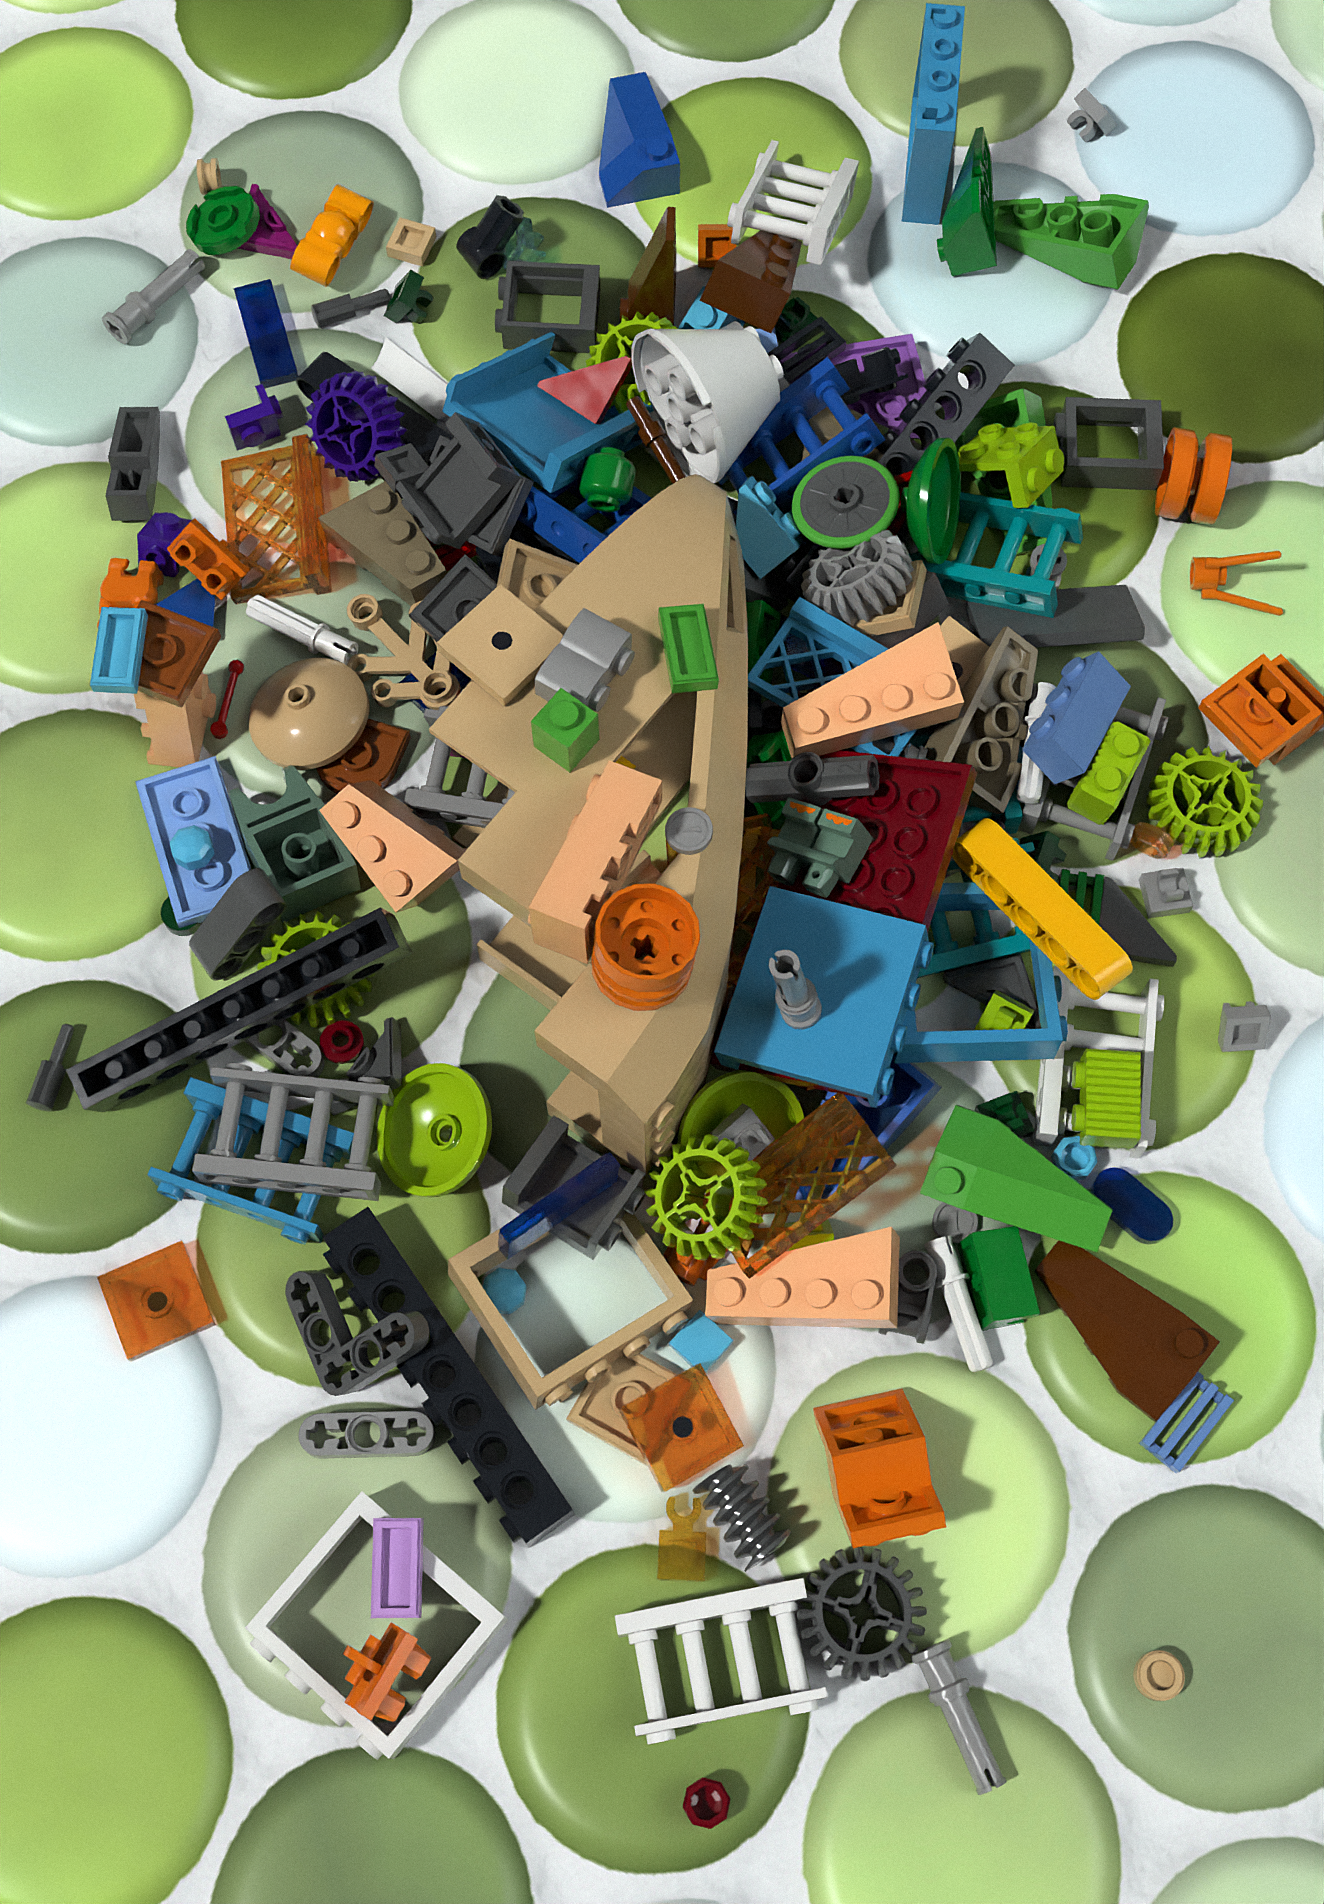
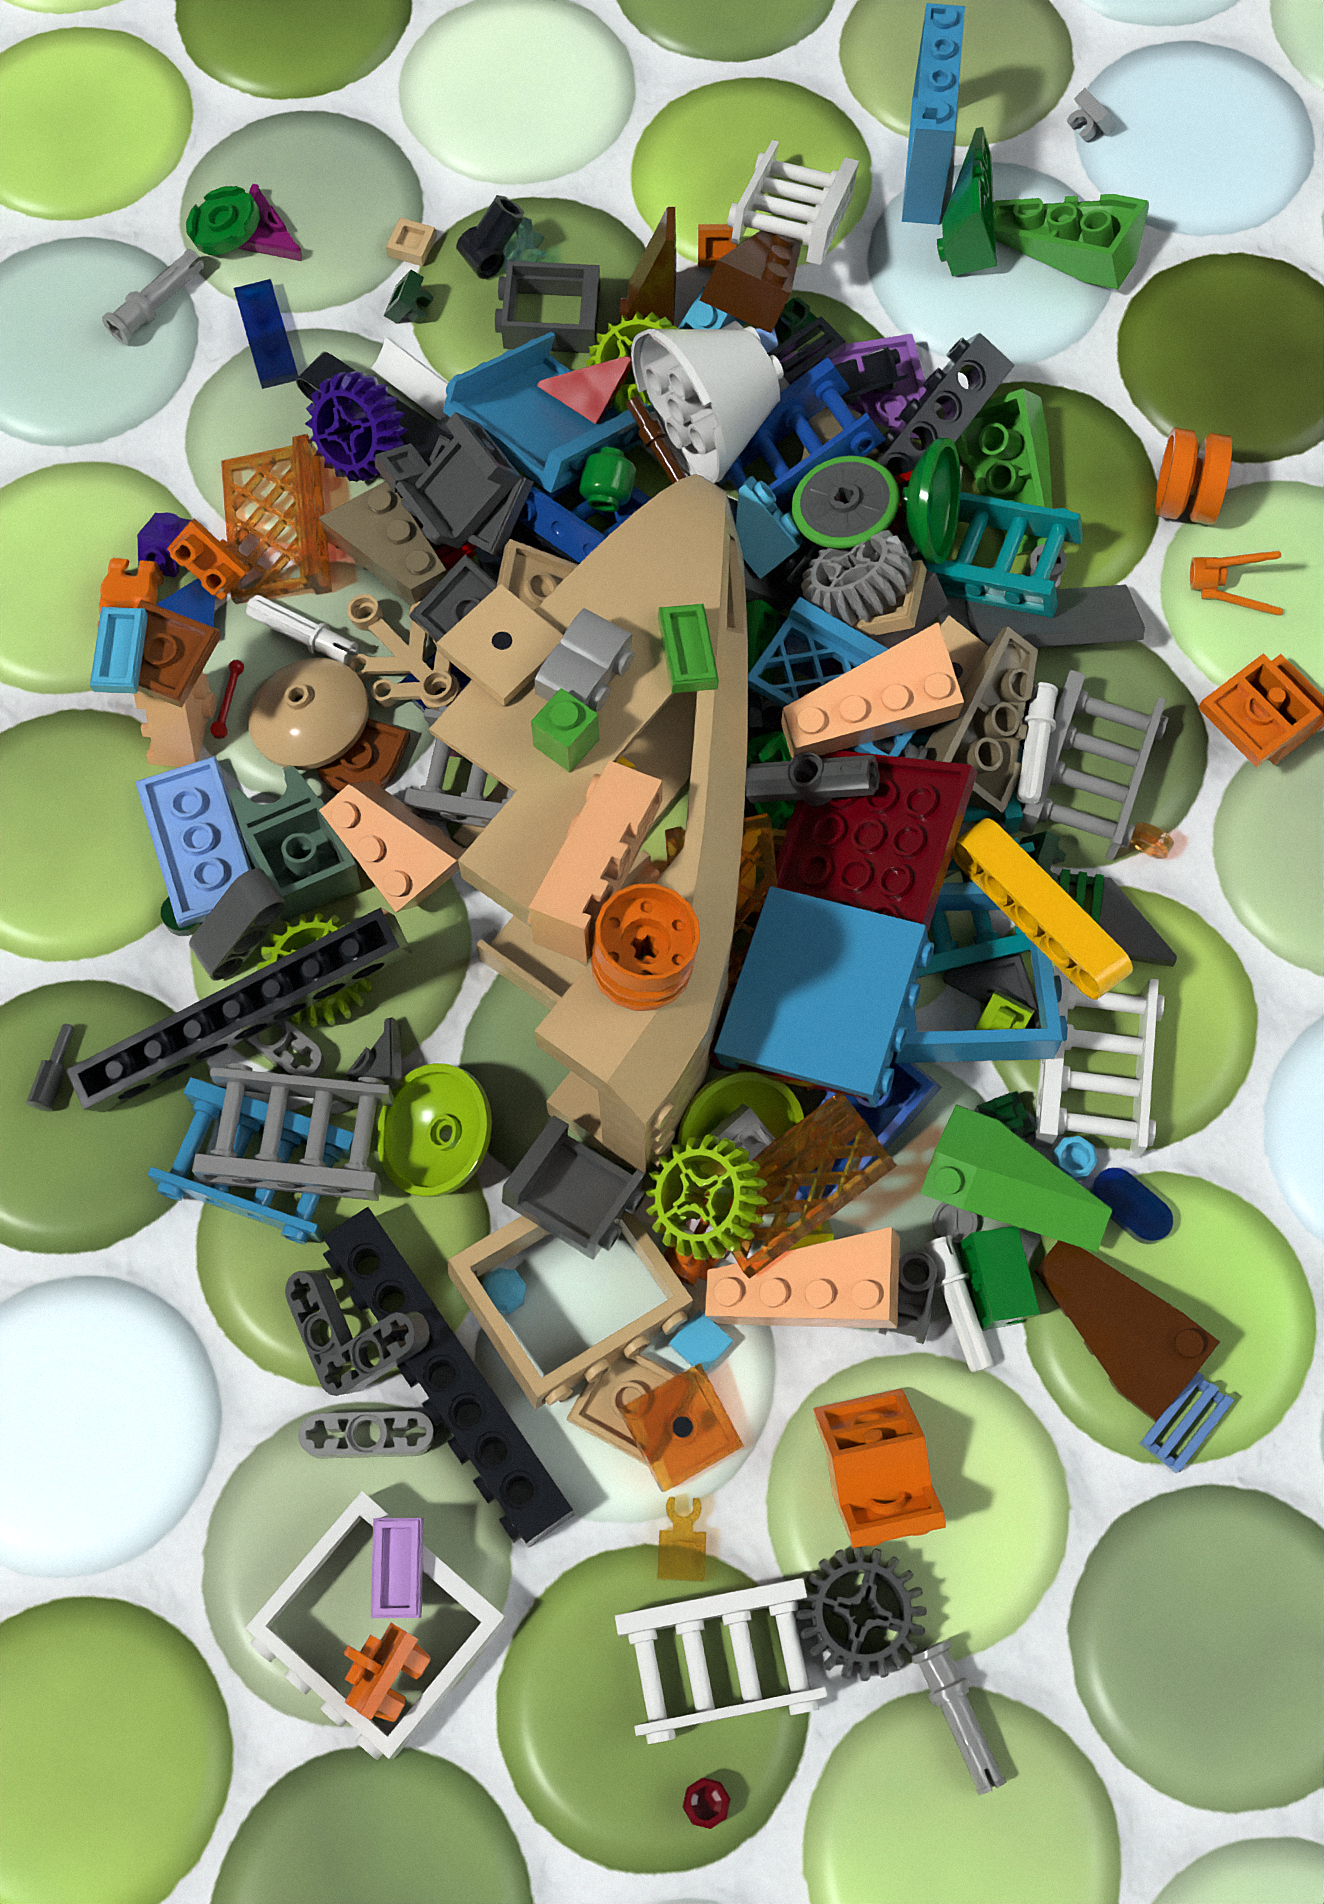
clear orange tile [97,1240,216,1362] -> none
dark grey slope [105,407,160,521] -> none
medium azure tile [169,825,215,871] -> none
tan bush [197,158,222,195] -> none
dark purple bracket [225,384,283,451] -> none
light orange piece [290,184,374,287] -> none
dark grey axle [311,289,390,328] -> none
dark red plate [320,1020,364,1064] -> none
clear blue tile [498,1153,620,1260] -> none
blue wedge [599,72,680,208] -> none
light grey piece [665,807,713,855] -> none
dark grey piece [692,1464,791,1572] -> none
sand green hips [767,797,873,898] -> none
light grey pin [769,950,822,1030] -> none
lime bracket [958,422,1064,508] -> none
medium blue brick [1022,651,1131,784] -> none
dark grey window [1053,397,1164,490] -> none
lime brick [1067,721,1151,825] -> none
lime brick [1071,1049,1141,1149] -> none
tan tile [1133,1650,1185,1701] -> none
light grey tile [1139,868,1193,919] -> none
lime gear [1146,746,1263,859] -> none
light grey tile [1218,1001,1271,1052] -> none

